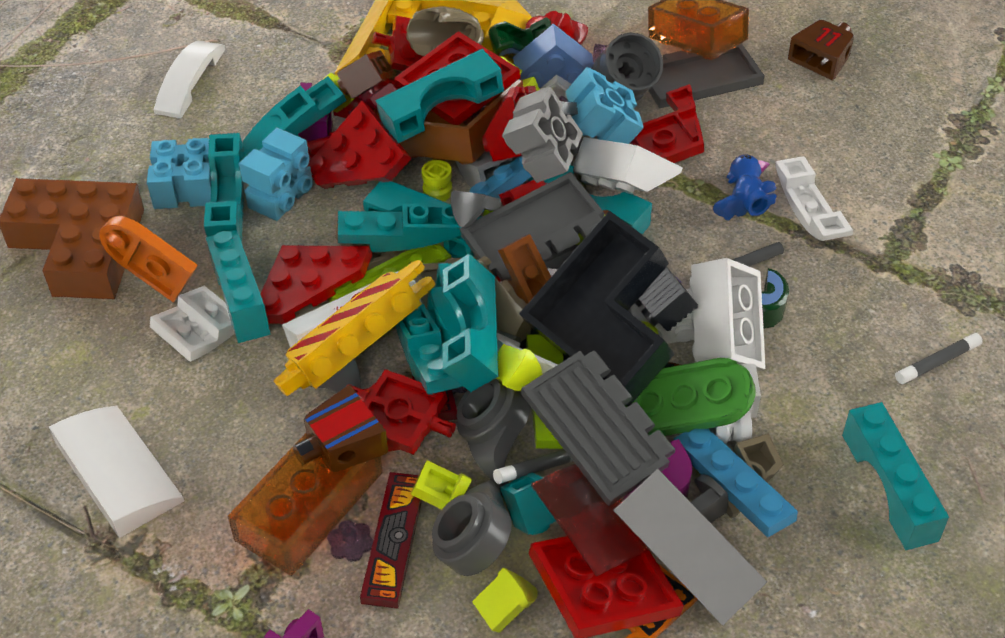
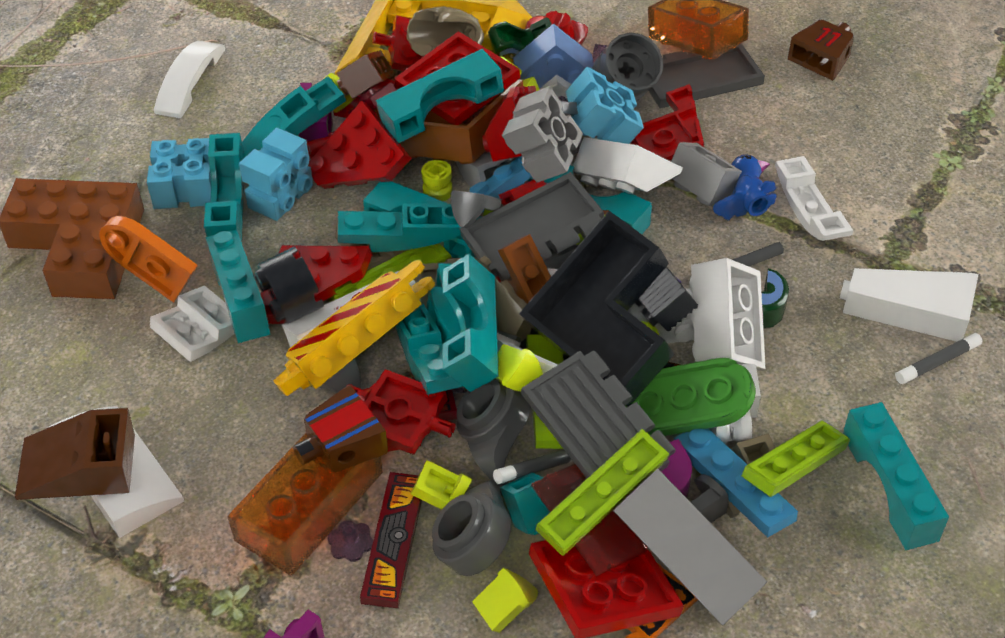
none -> reddish brown slope [15,408,135,500]
none -> black brick [254,247,324,324]
none -> lime tile [535,429,669,556]
none -> light grey brick [671,142,742,206]
none -> lime tile [741,420,850,497]
none -> white slope [840,268,979,342]

